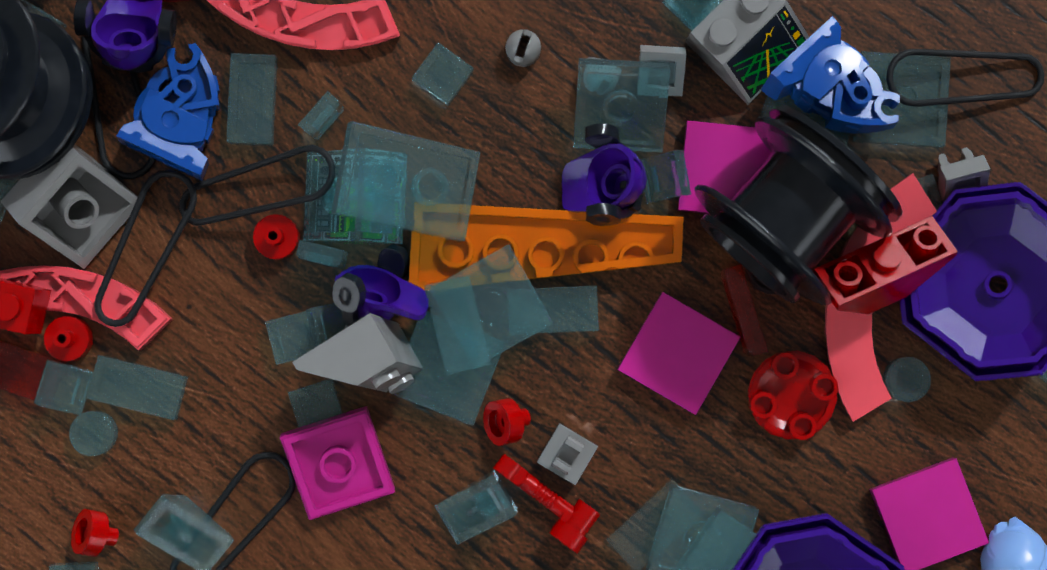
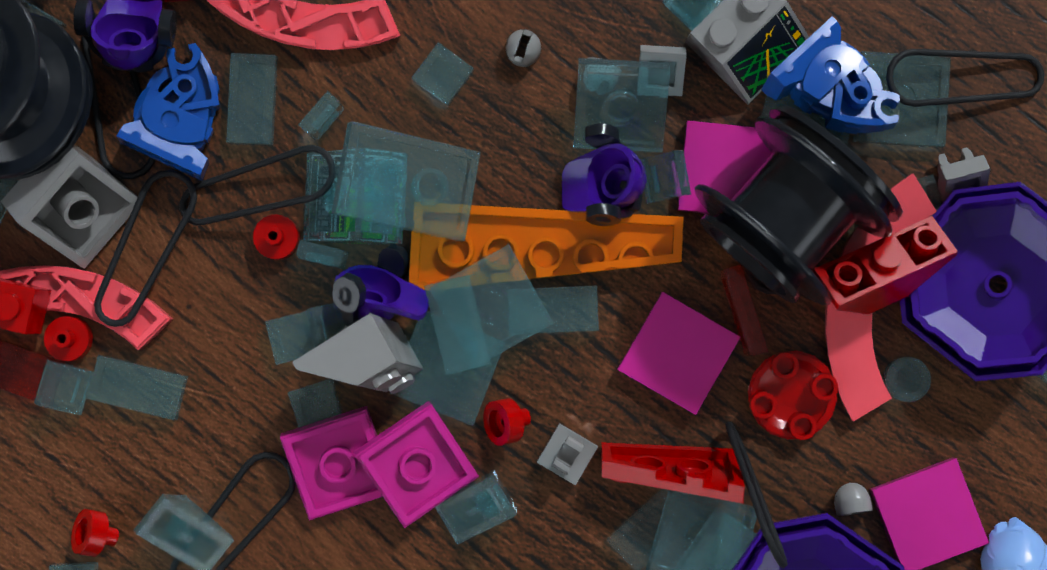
clear light blue tile [69,411,118,456] -> none
red brick [493,454,600,554] -> none
none -> dark pink tile [353,401,479,528]
none -> red wing [600,442,745,504]
none -> black piece [725,422,788,568]
none -> light grey hinge [834,483,873,516]

